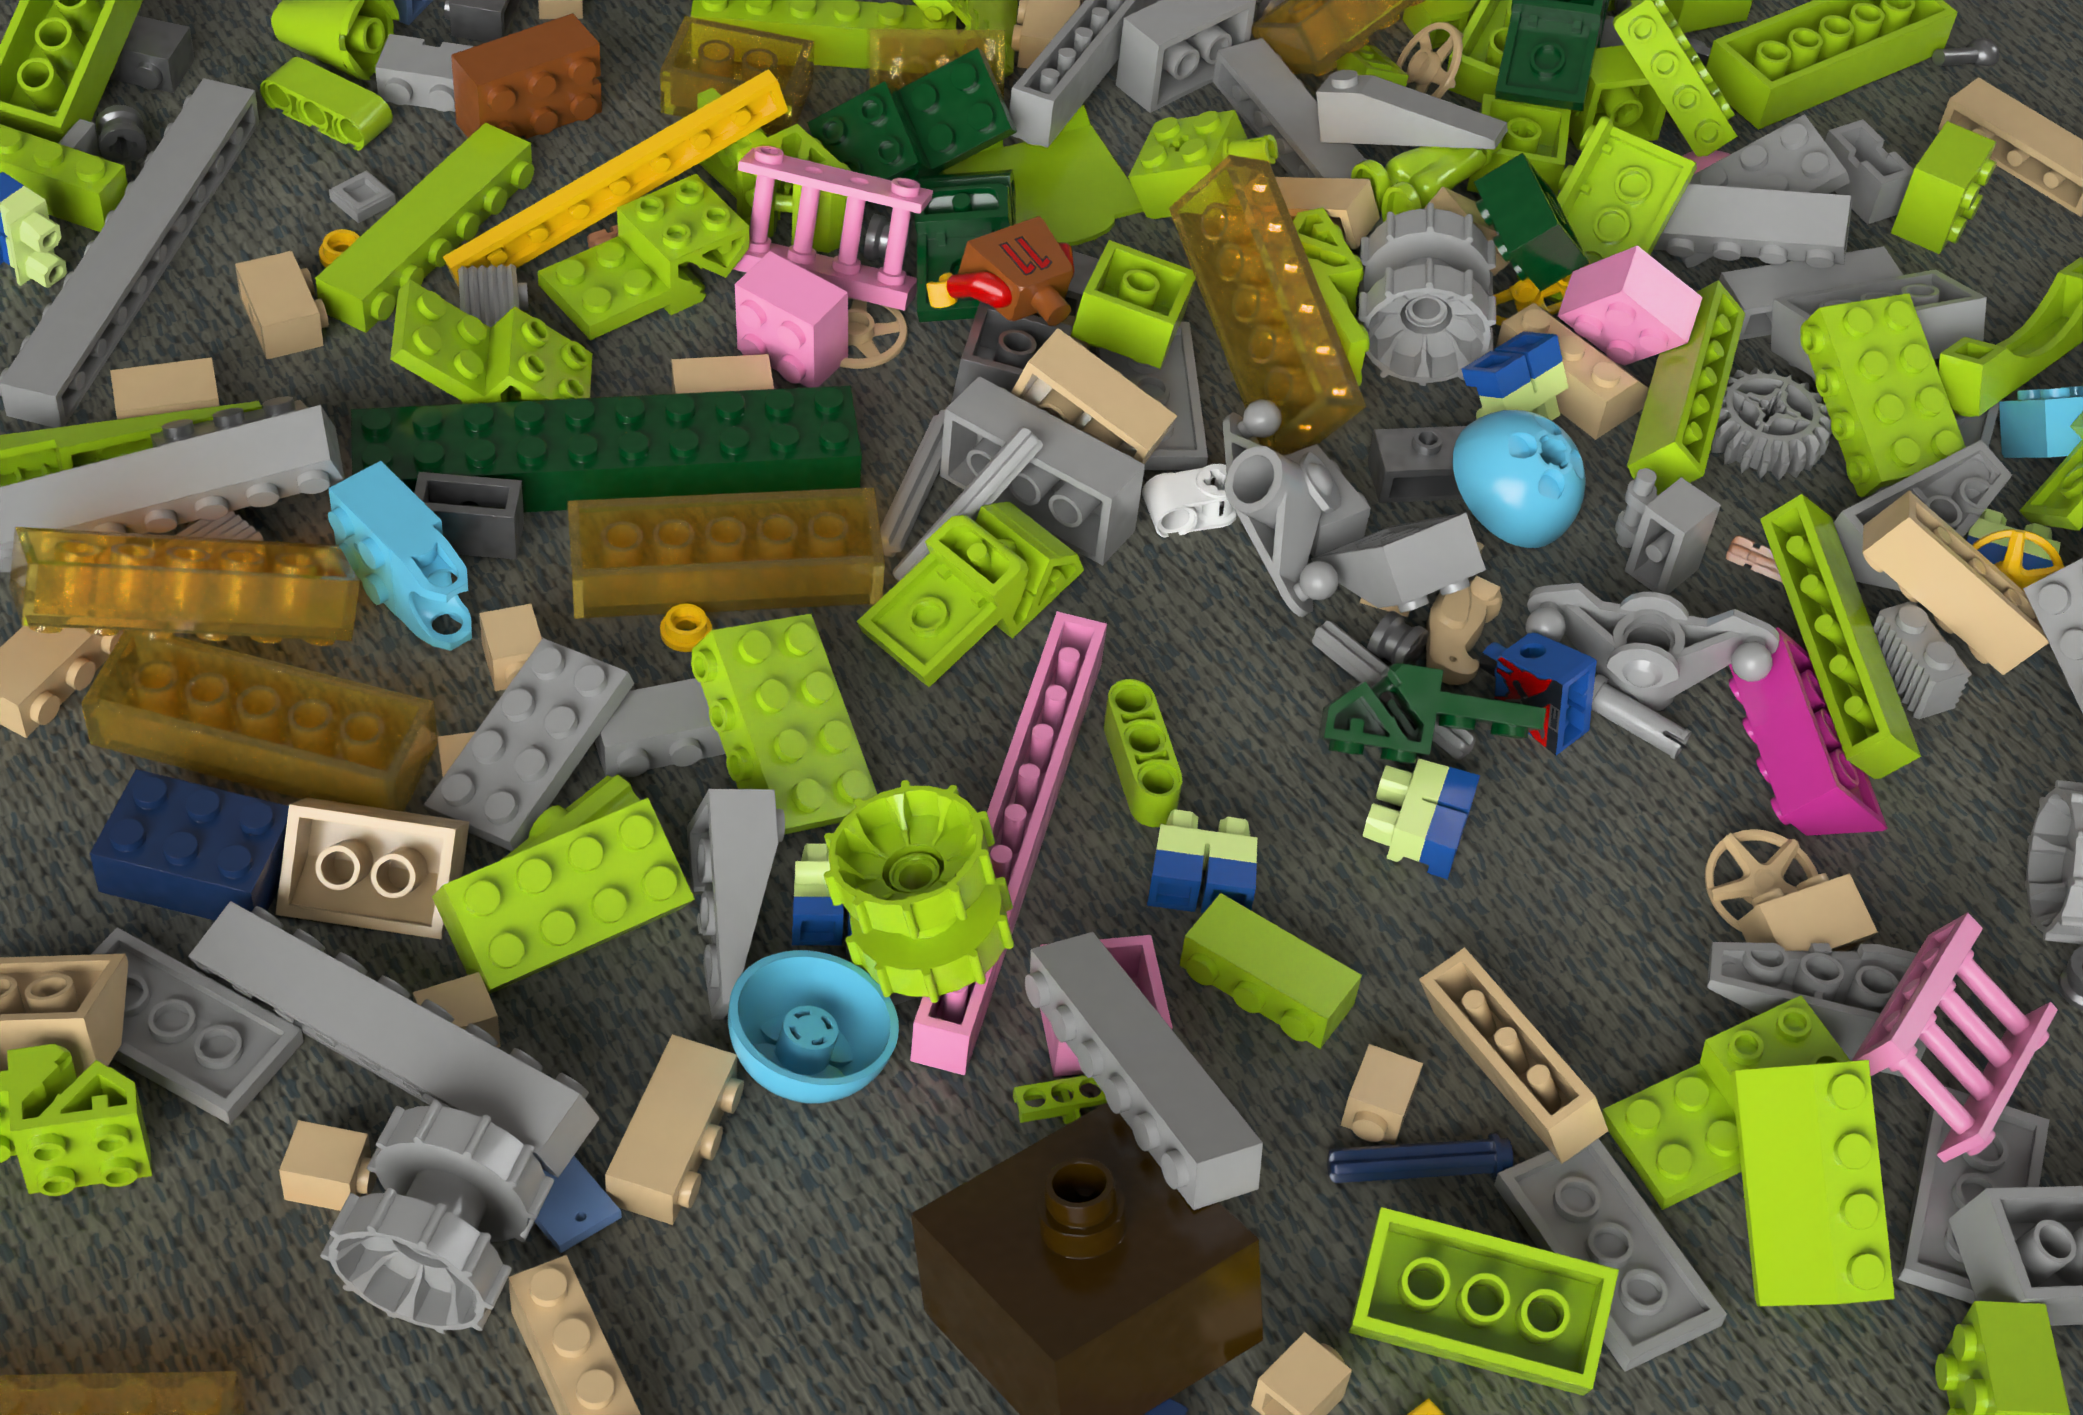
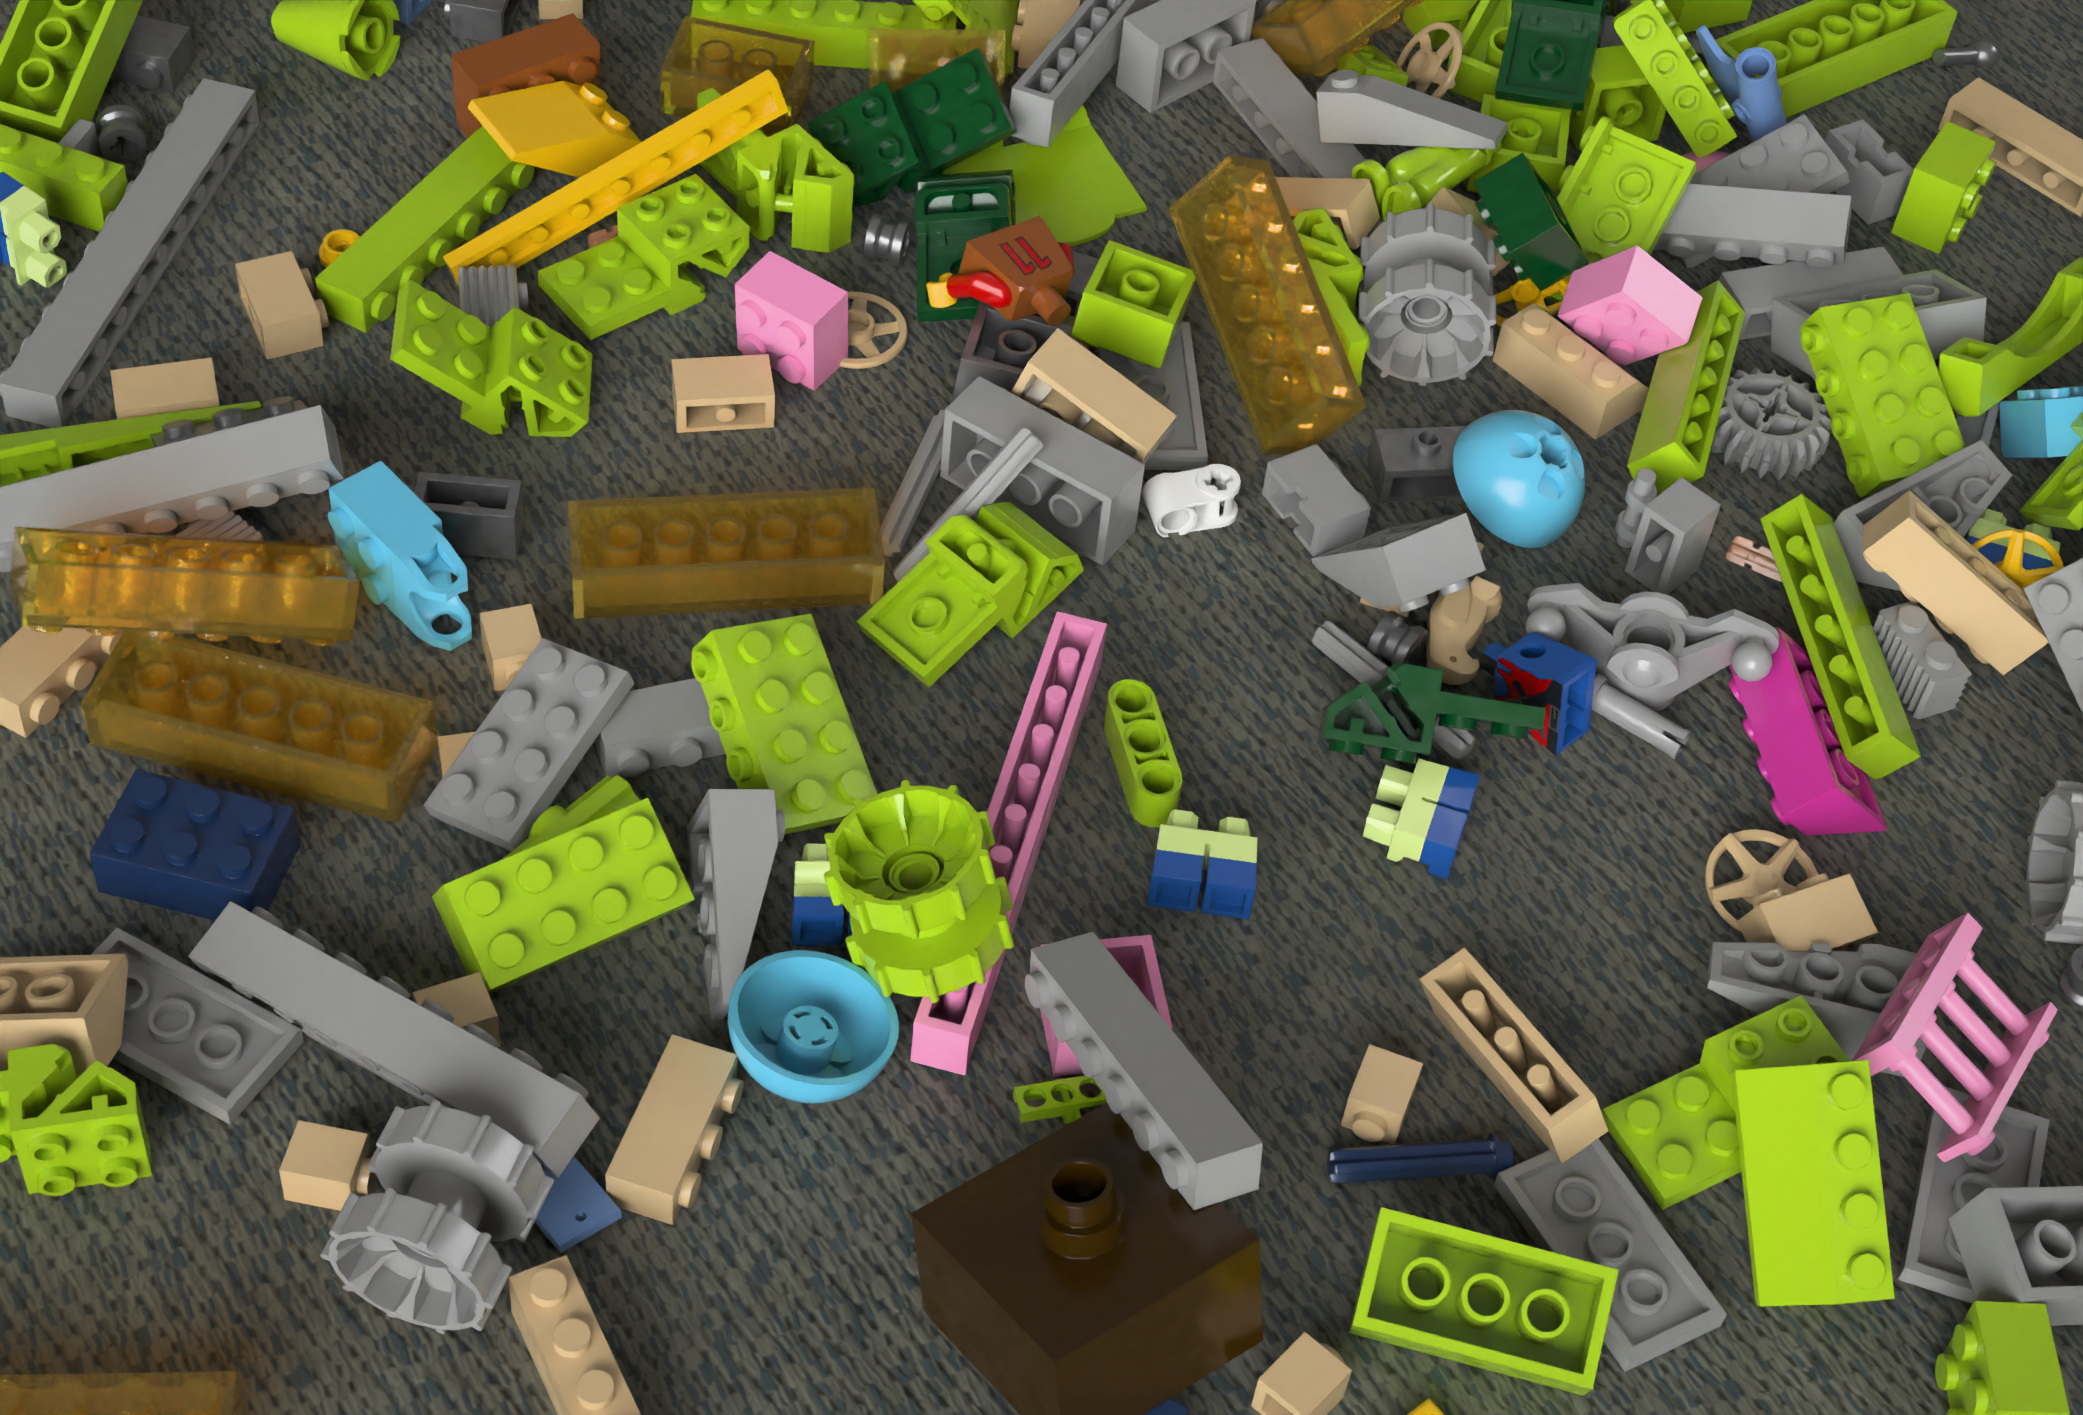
lime beam [260,57,393,151] -> none
tan slope [275,797,469,940] -> none
light grey tile [329,170,396,223] -> none
dark green brick [351,385,862,513] -> none
light grey brick [375,34,475,112] -> none
yellow plate [660,603,712,652] -> none
bright pink fence [733,146,933,311] -> none
lime brick [1128,110,1278,219] -> none
lime brick [1179,893,1362,1049] -> none
light grey piece [1223,399,1341,617] -> none
blue hips [1461,331,1569,420] -> none
none -> yellow slope [468,81,641,178]
none -> medium blue pin [1696,25,1787,142]

